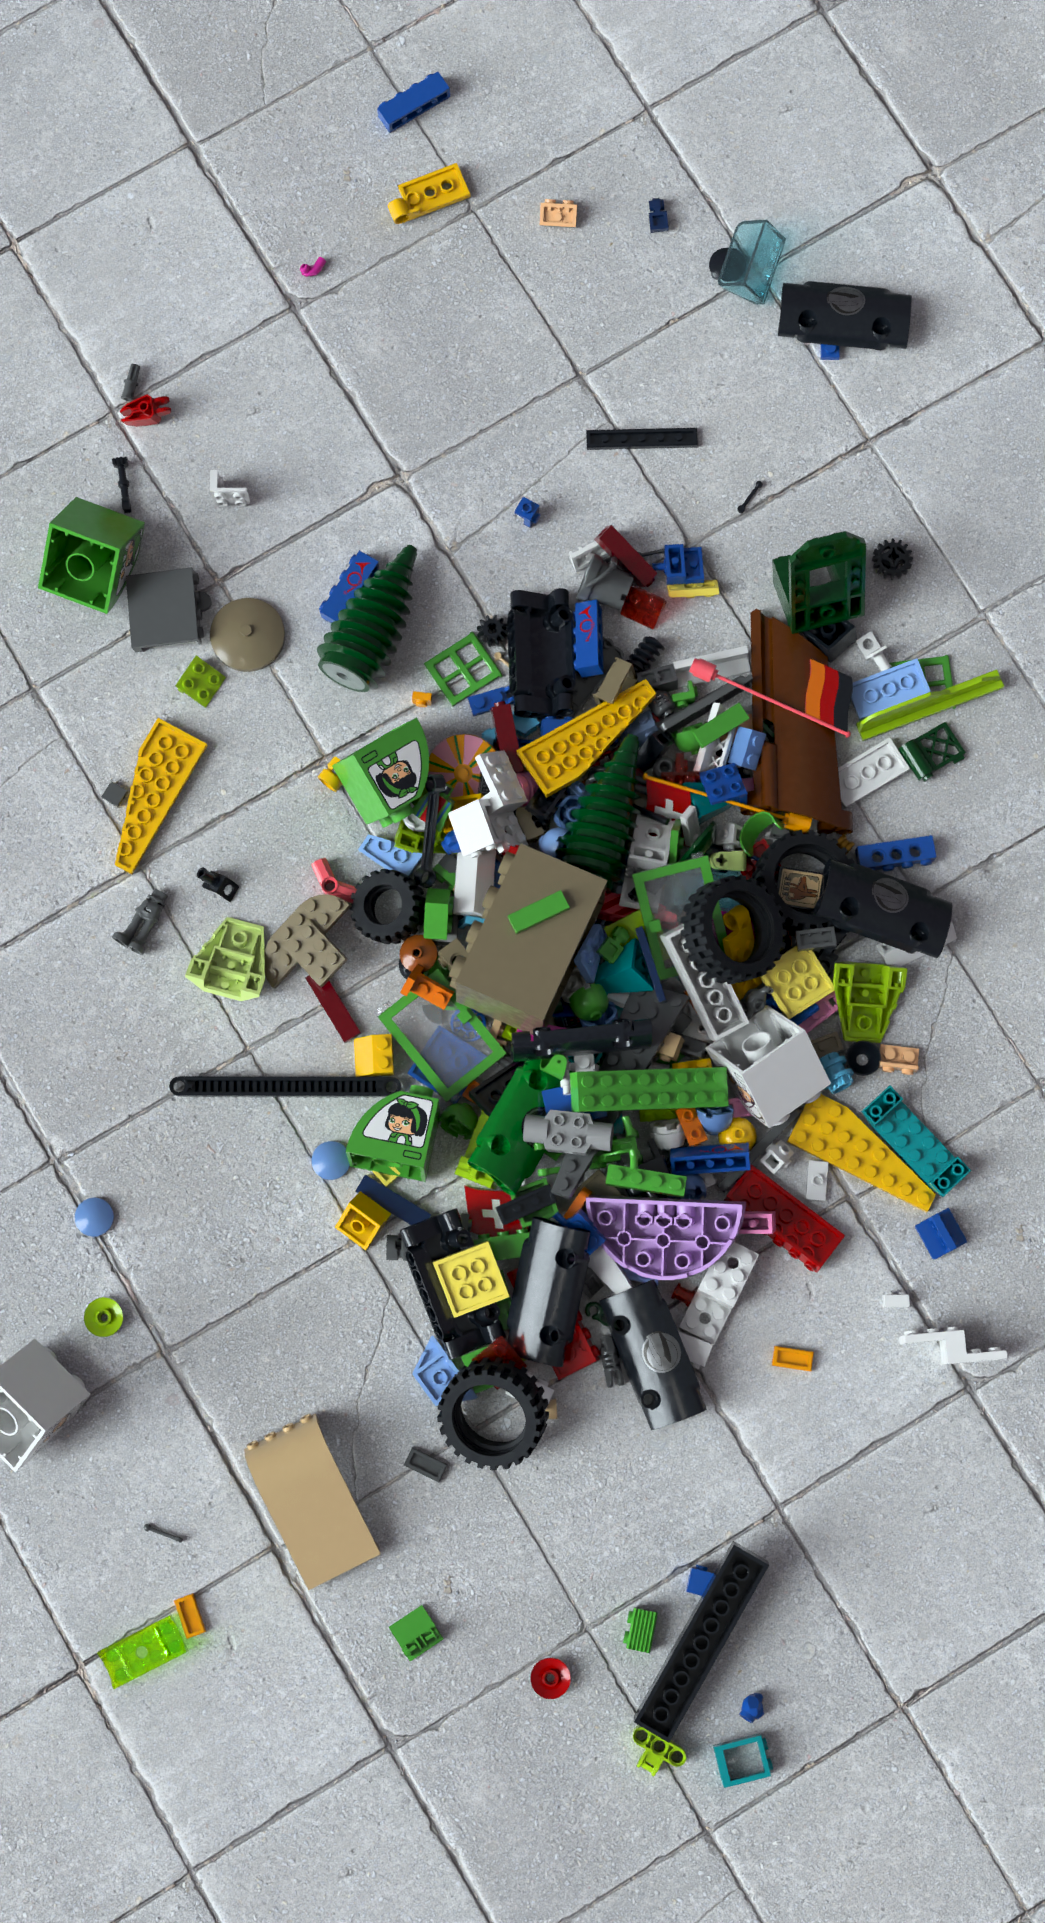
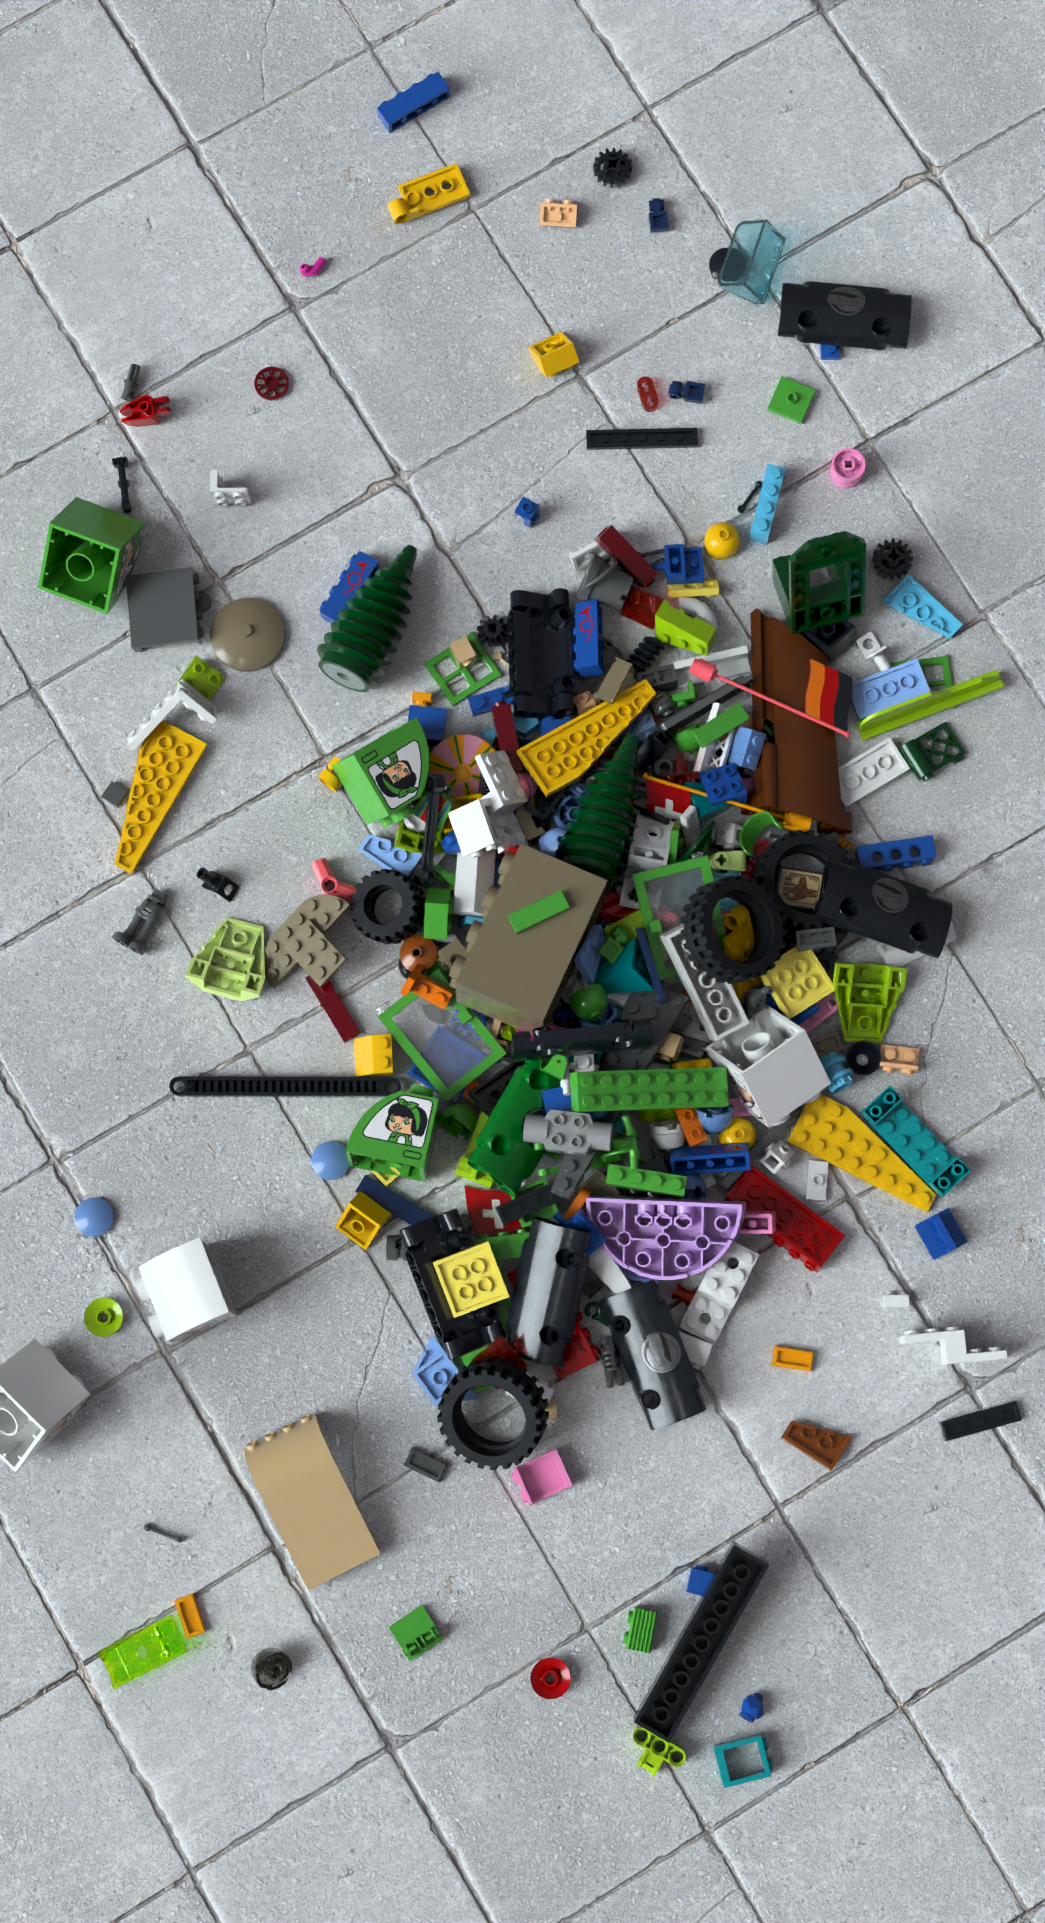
none -> white bracket [127,679,217,750]
none -> white brick [134,1237,238,1343]
none -> clear smoke cylinder [251,1648,292,1690]
none -> dark red wheel [254,366,289,400]
none -> blue bracket [408,705,447,746]
none -> tan brick [449,636,477,668]
none -> bright pink panel [511,1449,573,1506]
none -> yellow slope [528,332,579,378]
none -> light nougat bracket [573,691,597,715]
none -> black gear [593,148,632,188]
none -> clear red beam [637,376,659,412]
none -> lime wedge [655,599,717,656]
none -> dark blue plate [668,381,705,404]
none -> white cylinder [678,597,718,633]
none -> yellow cylinder [703,521,741,561]
none -> medium azure arch [749,464,786,544]
none -> bright green plate [767,376,816,424]
none -> dark orange wing [781,1421,852,1471]
none -> bright pink wheel [829,448,866,489]
none -> medium azure wing [882,574,963,639]
none -> black tile [939,1401,1022,1441]

